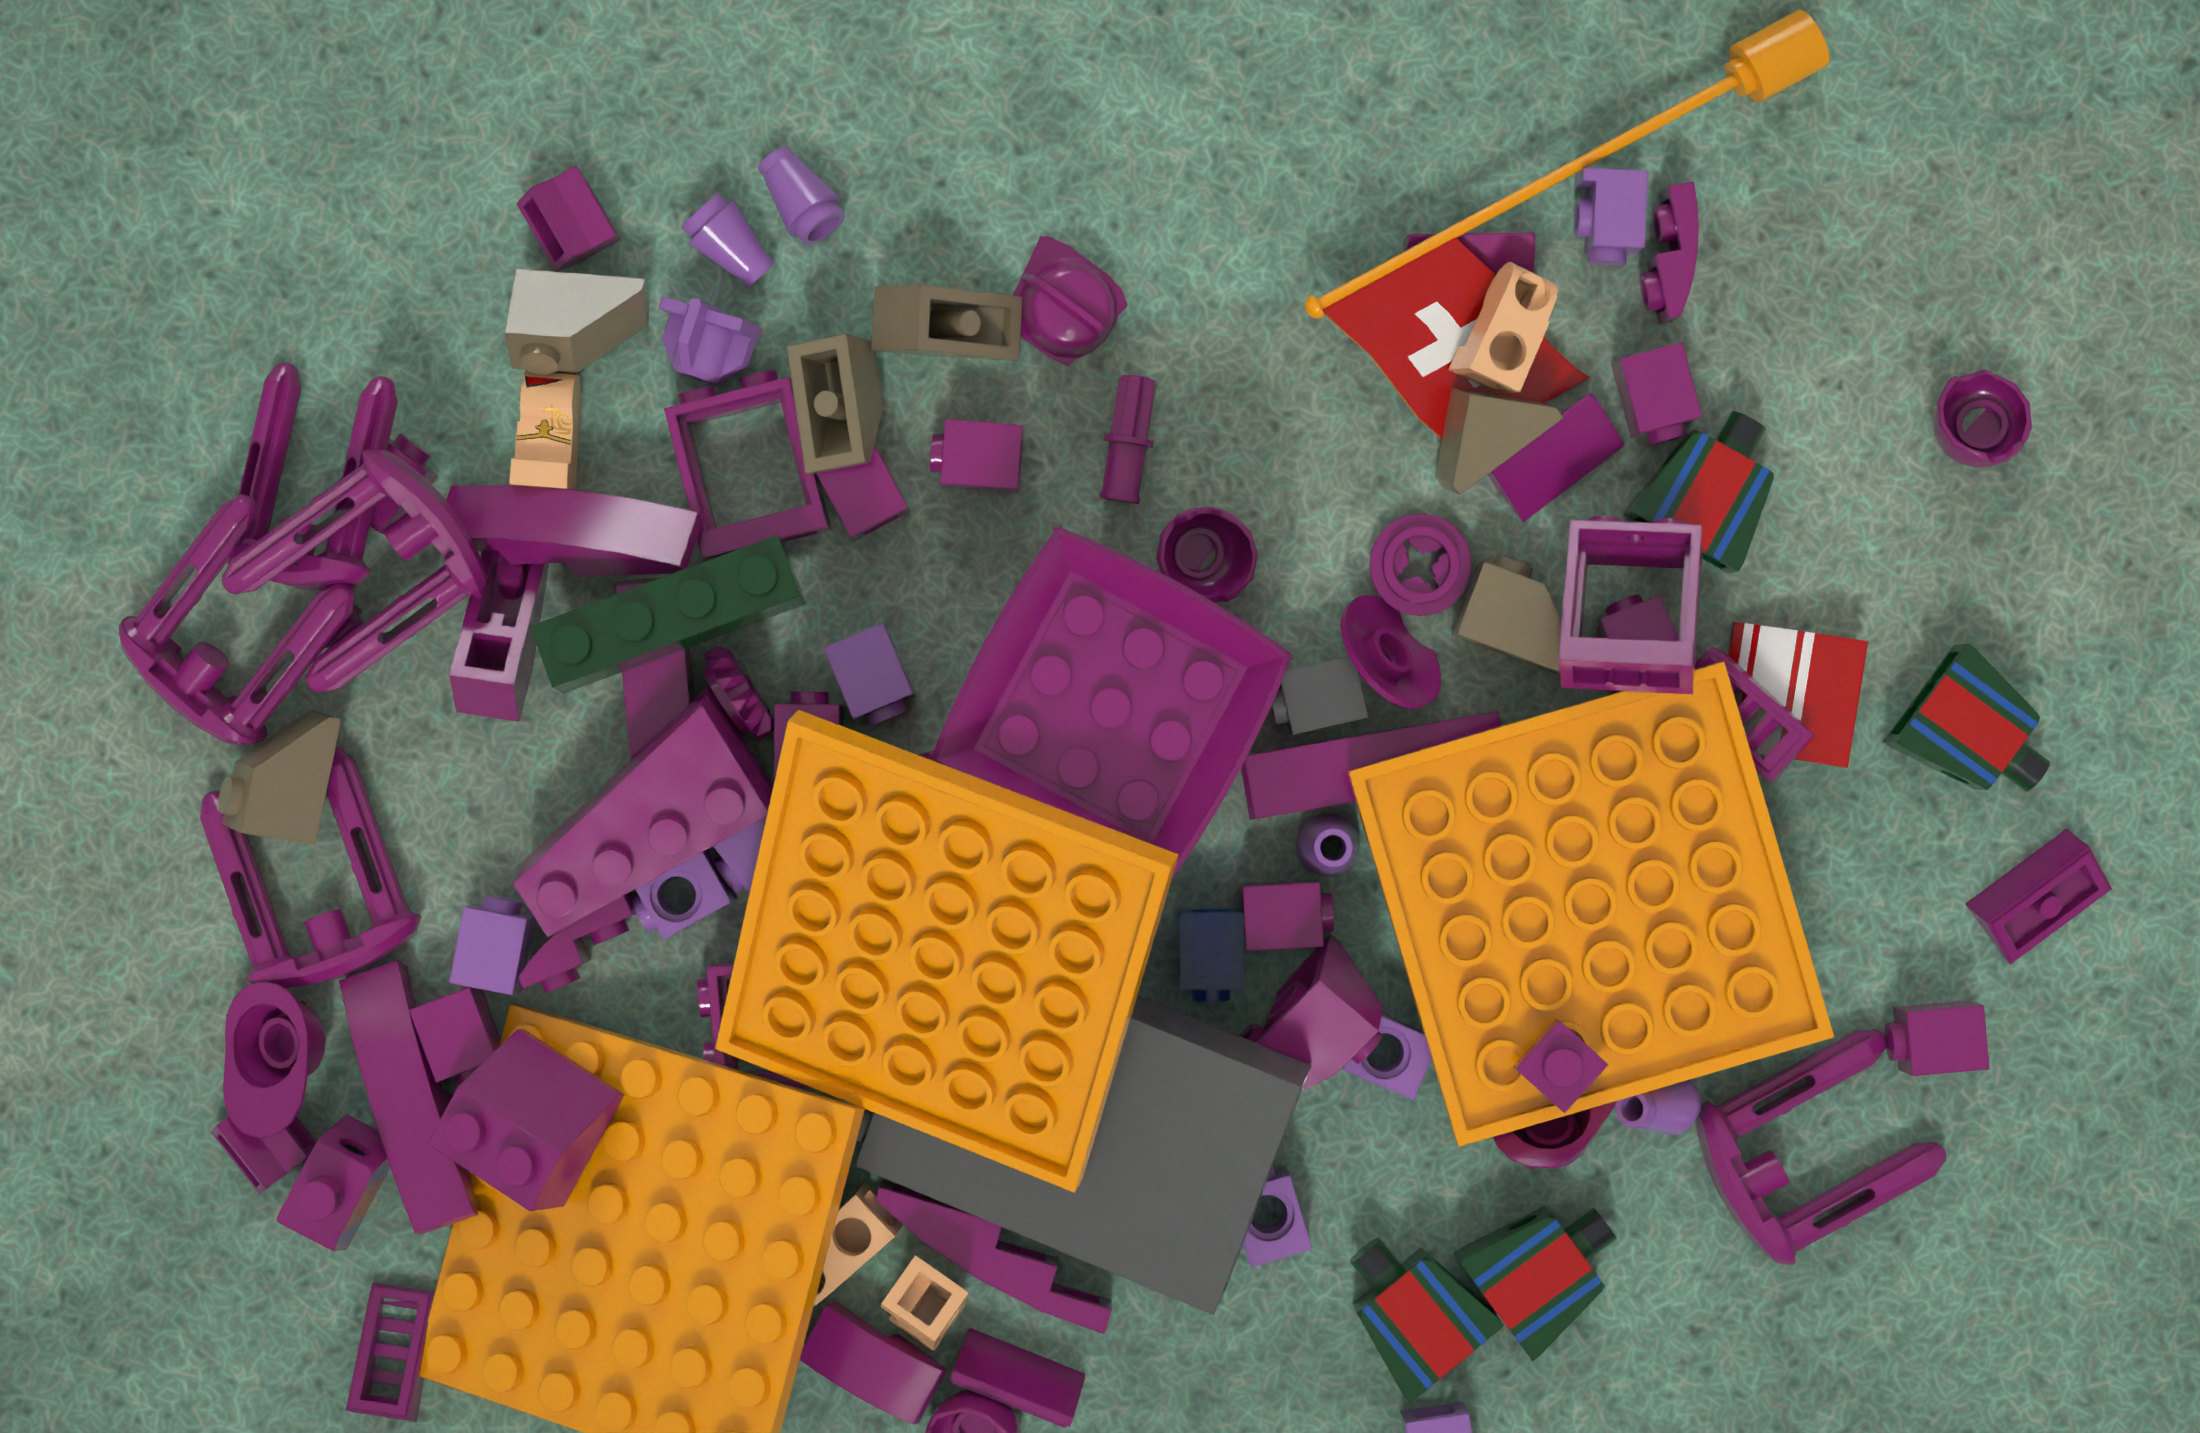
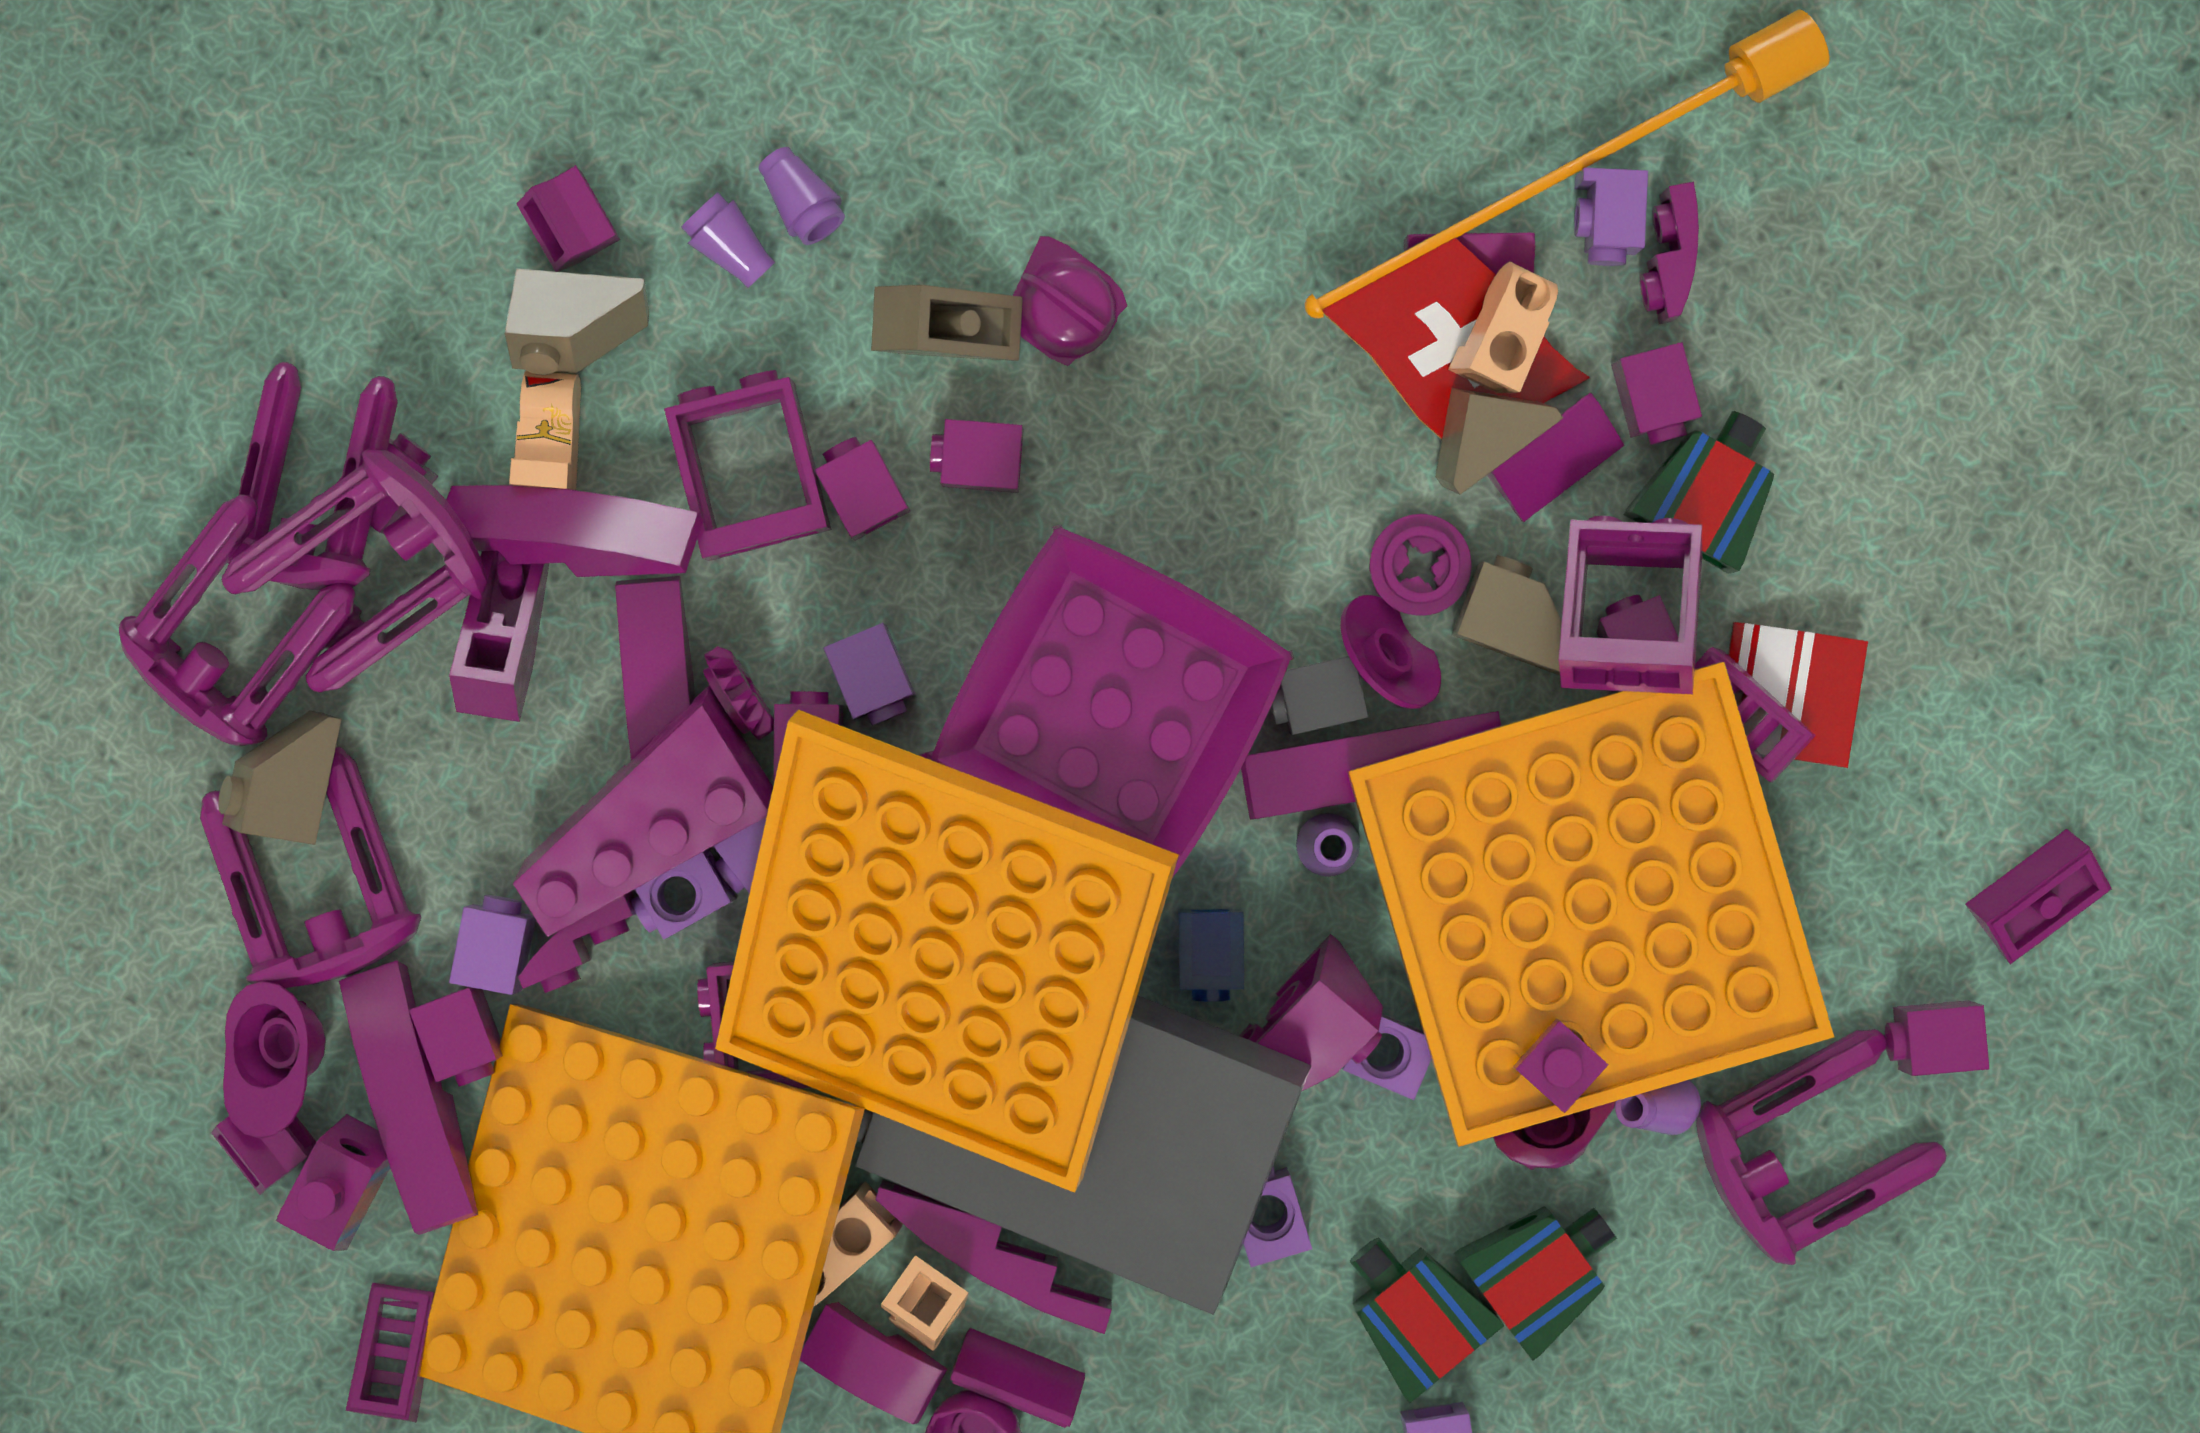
magenta slope [427,1029,625,1212] -> none
dark green brick [530,535,806,694] -> none
medium lavender piece [658,296,763,386] -> none
dark tan slope [787,334,884,474] -> none
magenta axle [1099,375,1156,504] -> none
magenta hair [1156,506,1258,602] -> none
magenta brick [1241,880,1334,951] -> none
torso [1883,644,2050,792] -> none
magenta hair [1932,369,2032,468] -> none

